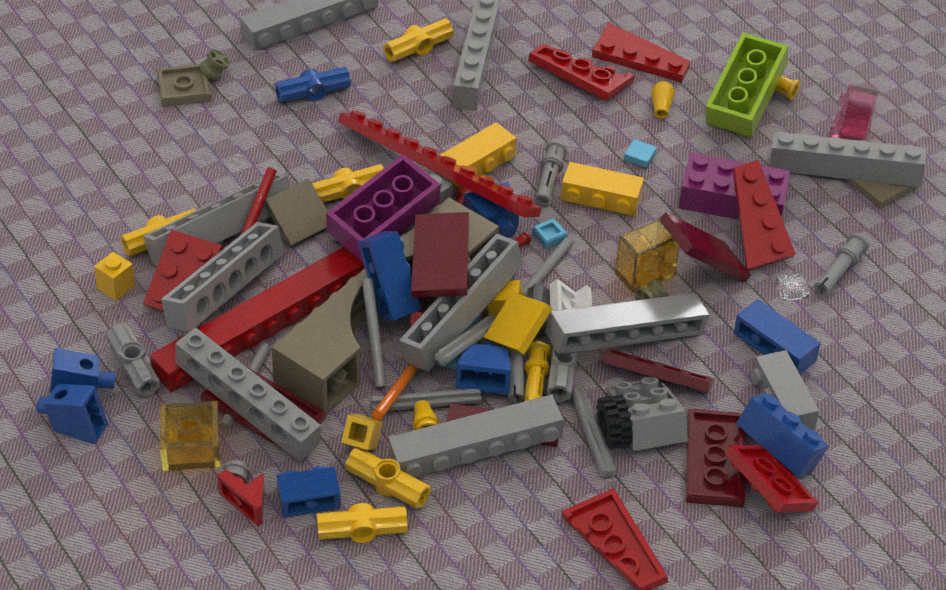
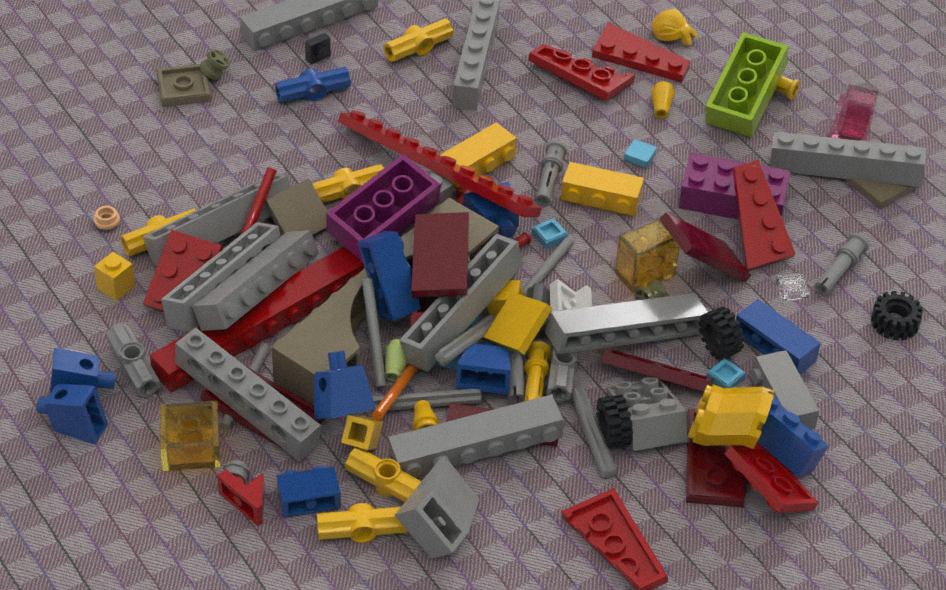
none -> light nougat plate [93,206,120,230]
none -> light grey brick [192,230,319,331]
none -> black plate [305,33,331,64]
none -> blue torso [314,350,375,419]
none -> yellowish green cone [385,339,408,382]
none -> light grey slope [395,456,480,559]
none -> yellow piece [652,8,698,46]
none -> yellow brick [688,384,774,449]
none -> black tyre [698,306,745,360]
none -> medium azure tile [707,358,746,388]
none -> black tyre [871,291,923,340]

